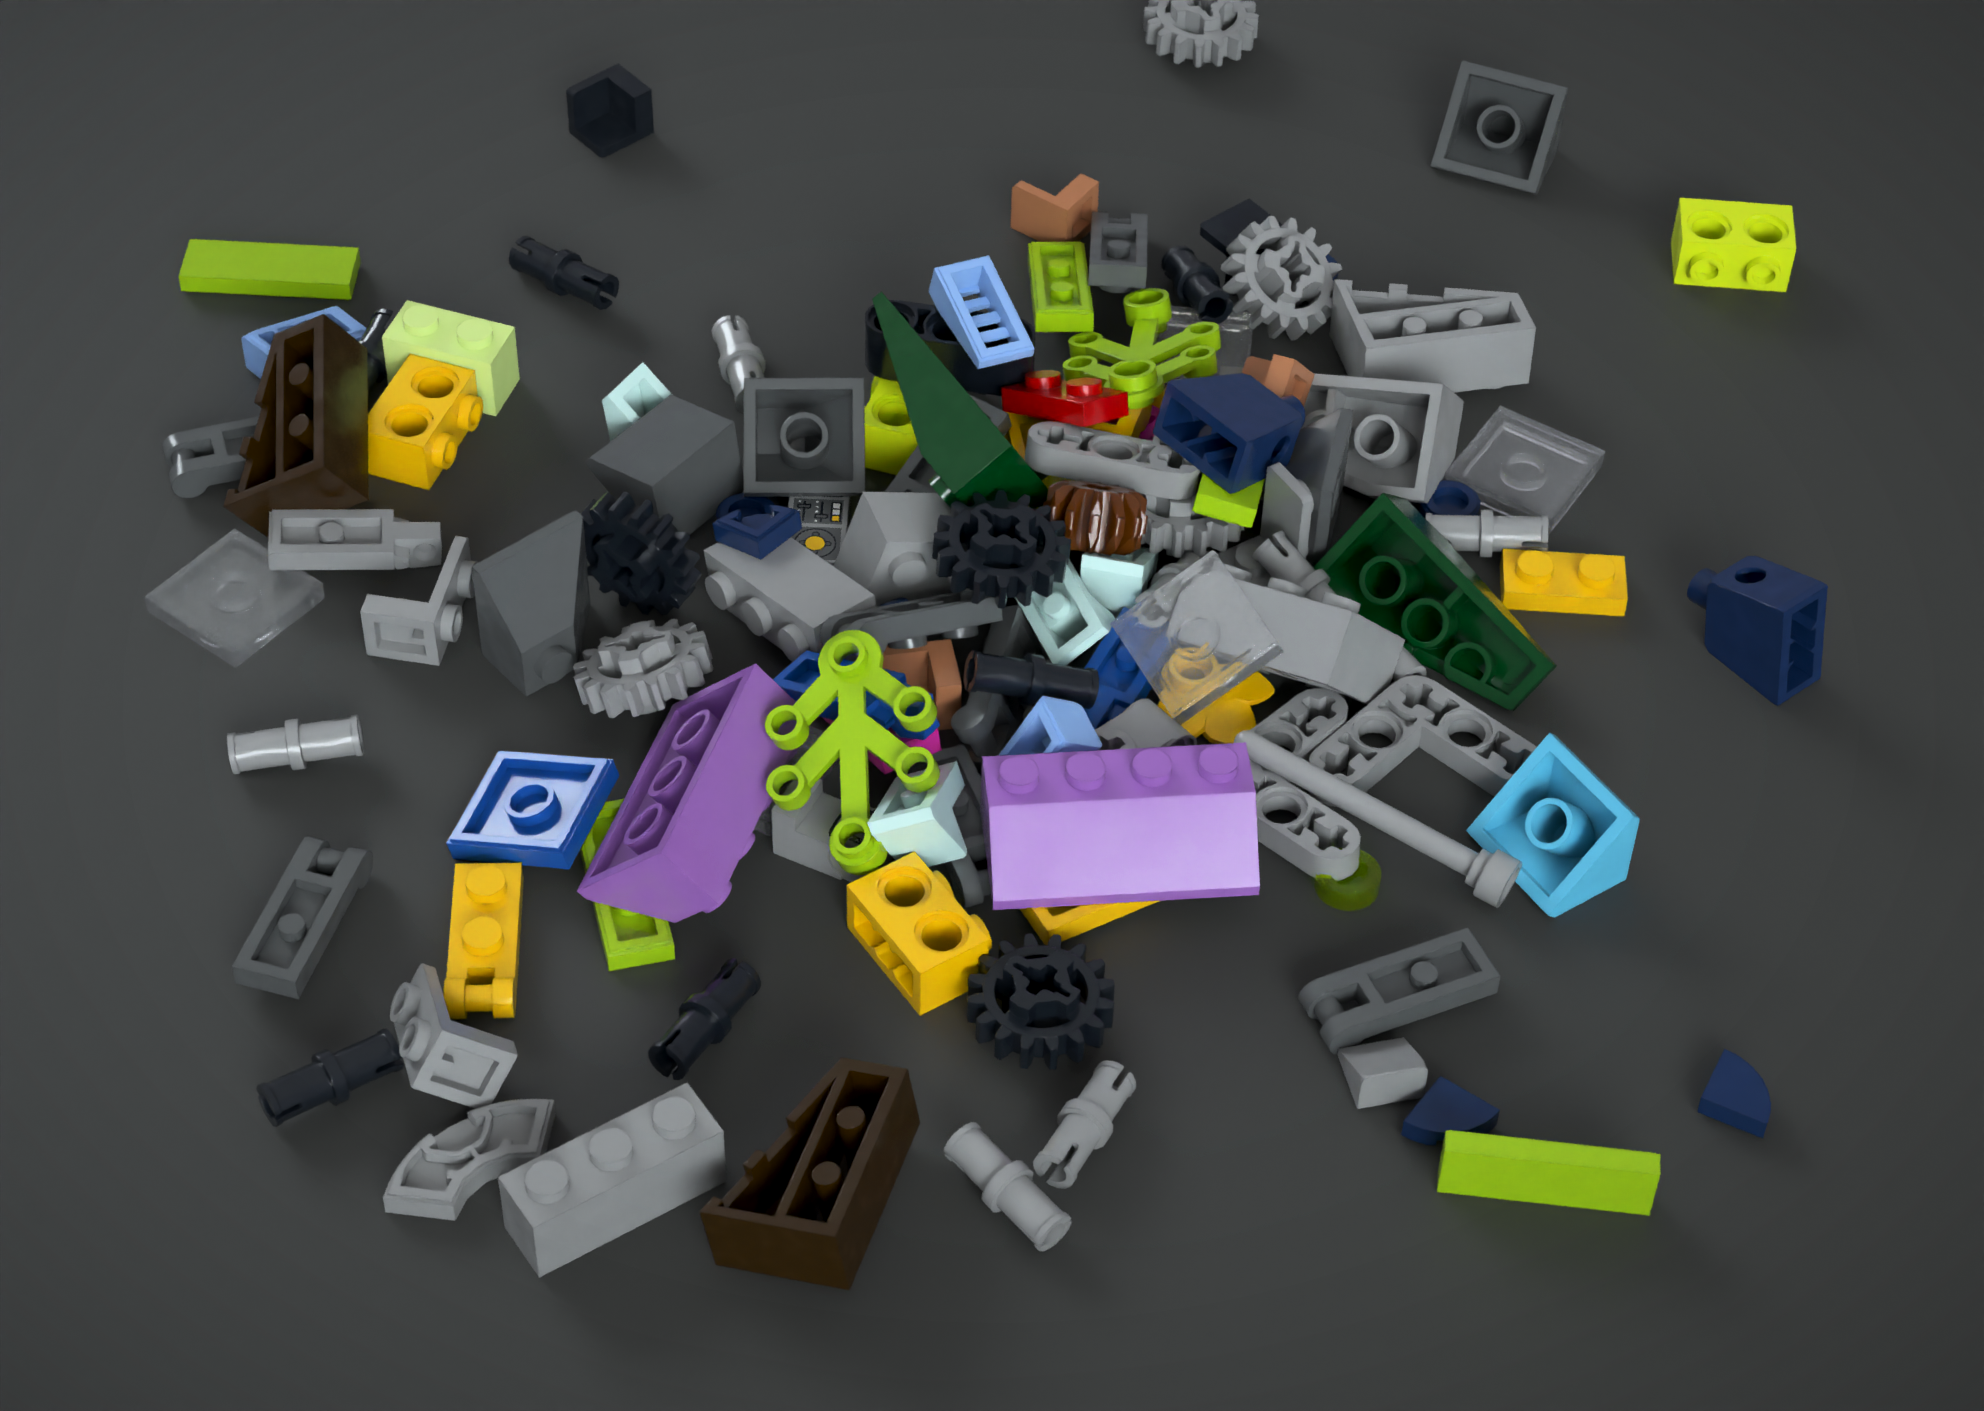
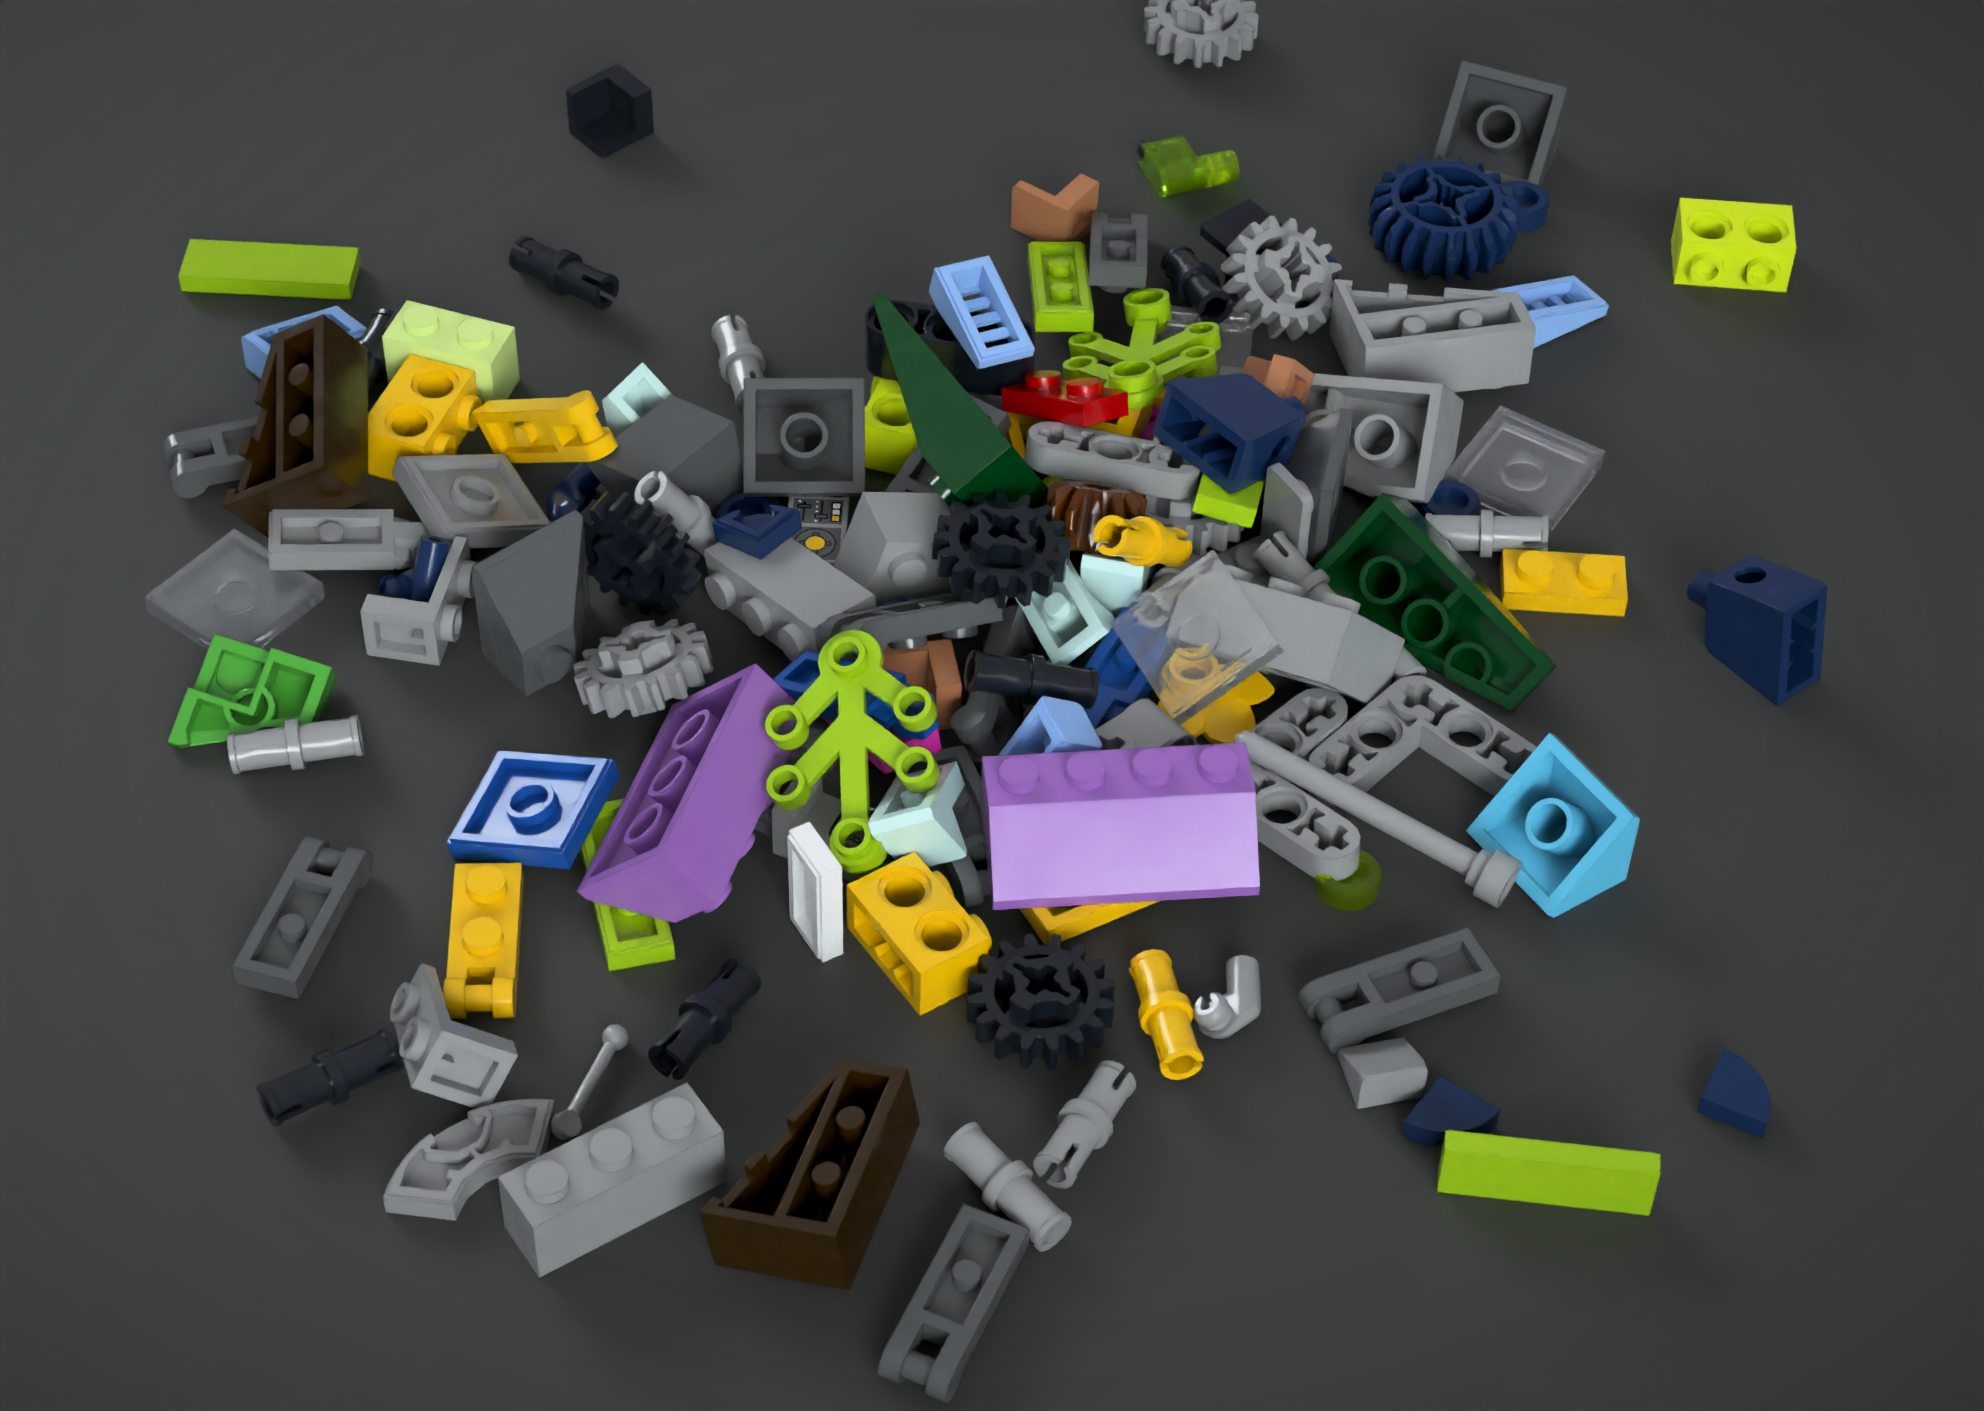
none -> bright green slope [168,634,338,748]
none -> dark blue arm [376,535,451,603]
none -> light grey tile [392,454,550,549]
none -> yellow plate [473,390,618,463]
none -> dark blue arm [547,462,601,522]
none -> light grey hinge [551,1024,629,1140]
none -> light grey pin [634,471,718,558]
none -> white tile [787,822,843,962]
none -> dark grey plate [878,1204,1029,1403]
none -> yellow pin [1093,515,1193,567]
none -> yellow pin [1129,949,1204,1080]
none -> clear neon green piece [1137,135,1239,198]
none -> light grey arm [1193,955,1261,1039]
none -> dark blue gear [1368,155,1520,282]
none -> light blue slope [1491,275,1609,348]
none -> dark blue tile [1506,181,1550,232]

